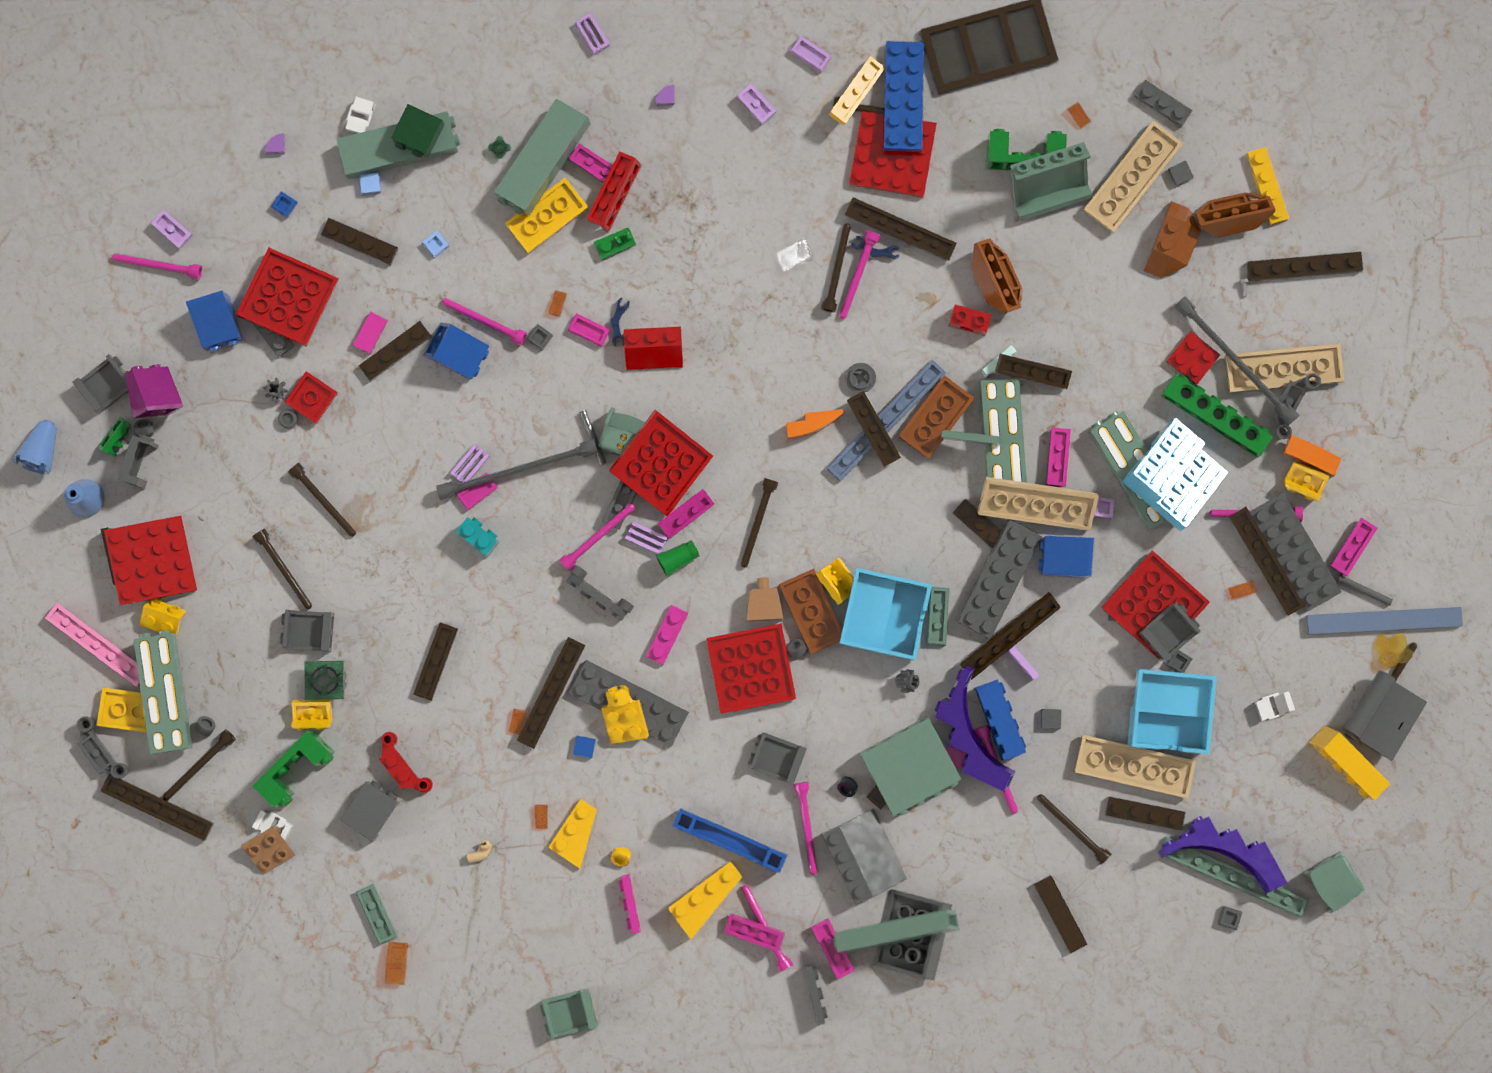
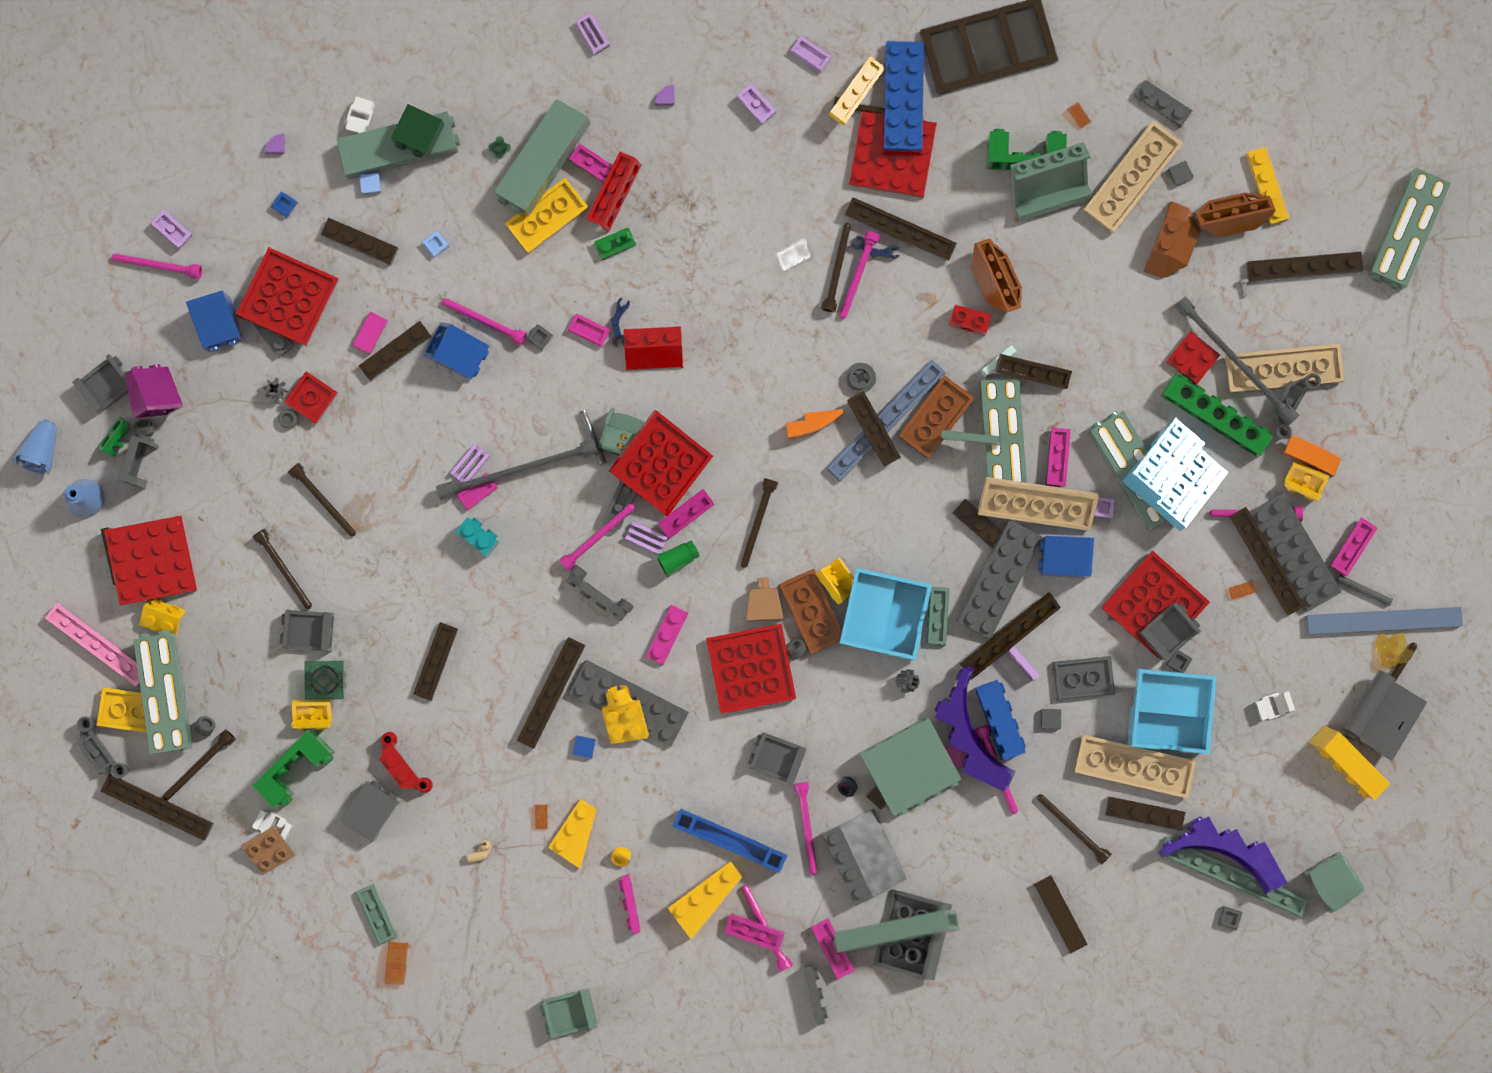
clear orange piece [509,708,526,735] -> none
clear orange piece [549,290,567,317] -> none
none -> dark grey tile [1053,656,1115,700]
none -> sand green brick [1368,168,1451,290]

